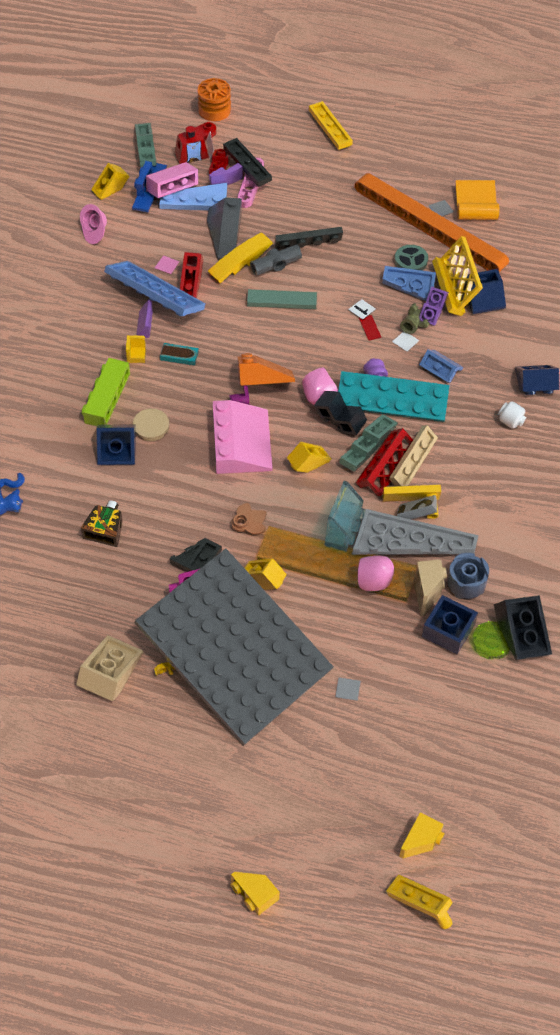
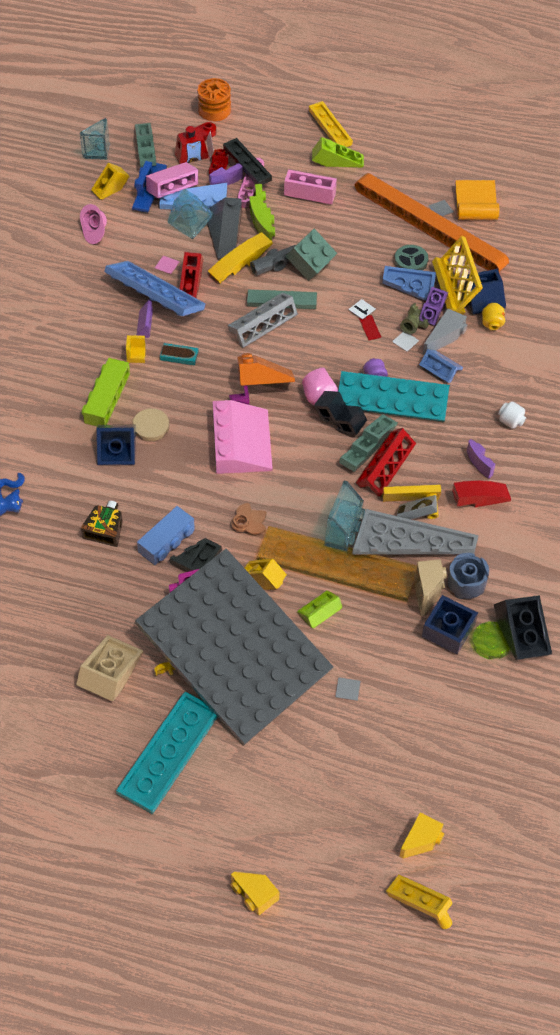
pearl dark grey plate [275,227,343,249] -> none
yellow slope [287,442,332,473] -> none
bright pink piece [358,556,394,591] -> none
tan plate [389,425,438,486] -> none
dark blue slope [515,365,559,395] -> none
none -> clear light blue slope [80,118,110,160]
none -> teal plate [116,692,218,814]
none -> medium blue brick [137,506,195,565]
none -> clear light blue slope [168,189,214,239]
none -> light grey fence [228,292,298,348]
none -> lime slope [249,184,275,241]
none -> bright pink brick [284,170,337,204]
none -> sand green brick [286,228,337,281]
none -> lime slope [297,590,342,628]
none -> lime slope [312,137,364,168]
none -> light grey slope [423,309,468,355]
none -> red slope [452,480,511,508]
none -> medium lavender slope [467,439,495,479]
none -> yellow head [482,303,505,330]

